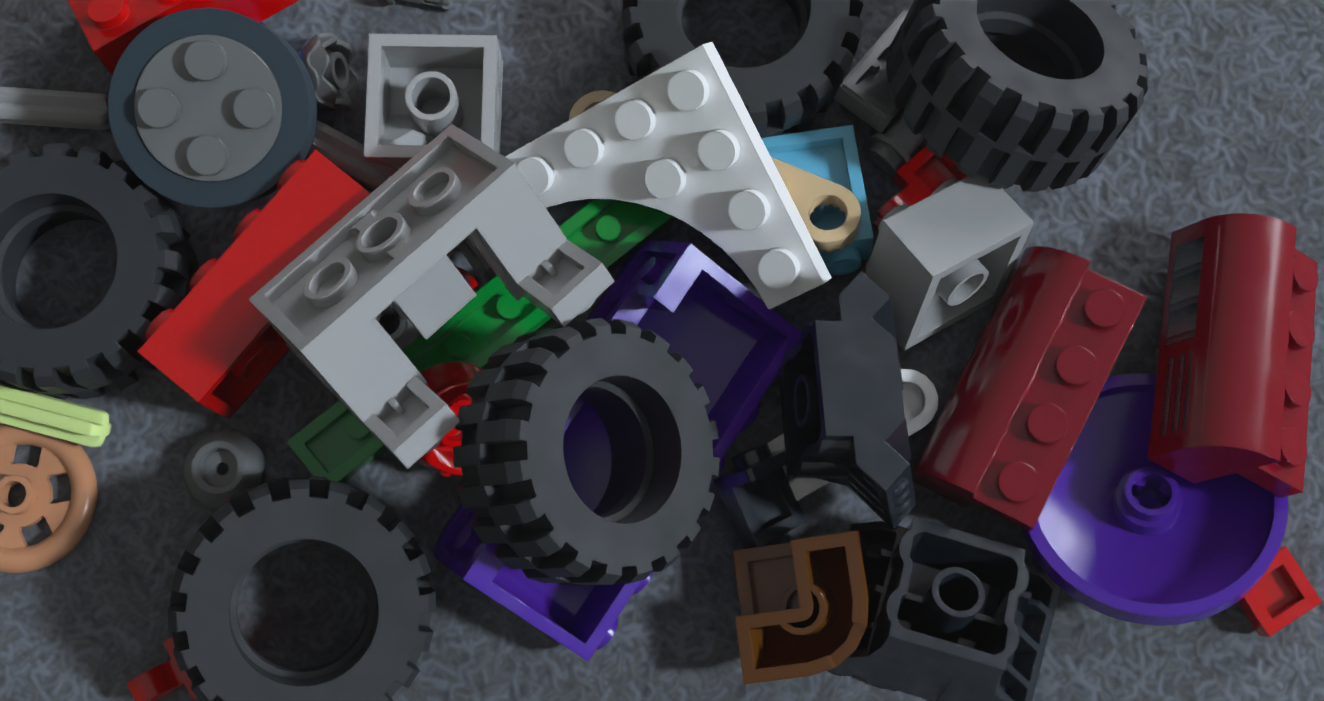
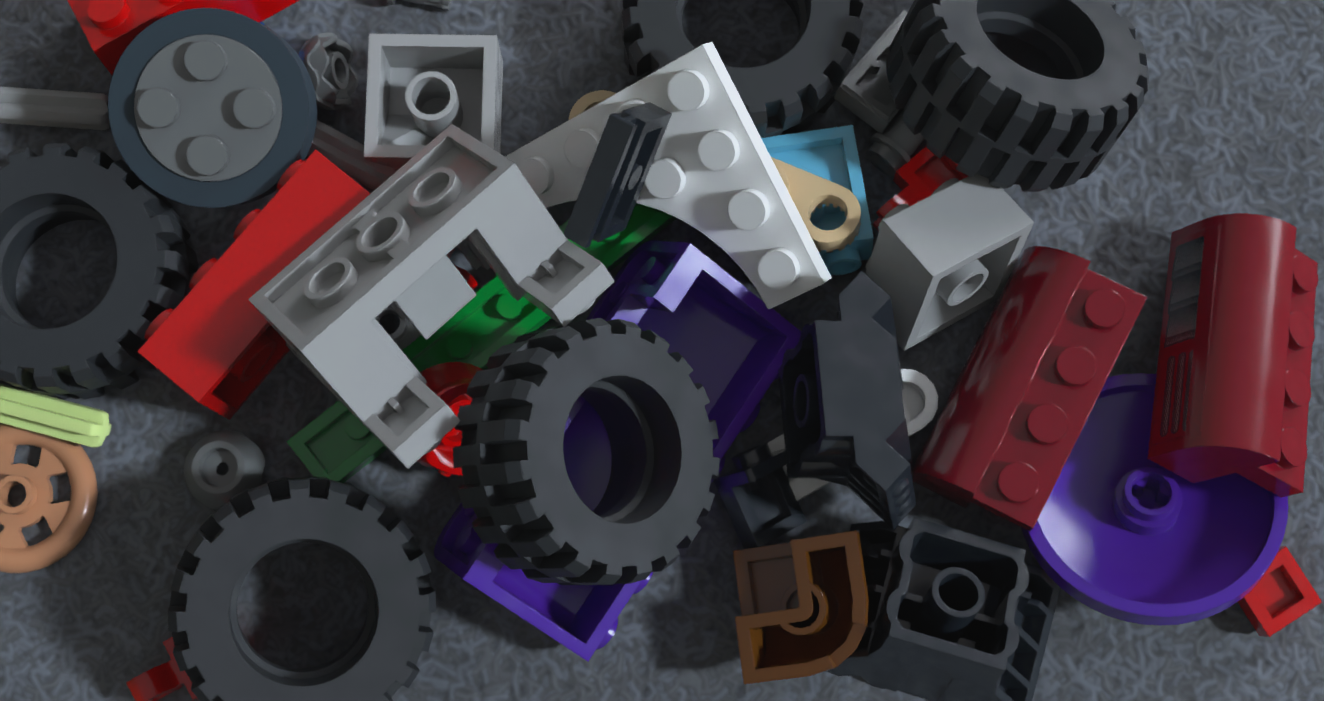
none -> black plate [564,102,672,248]

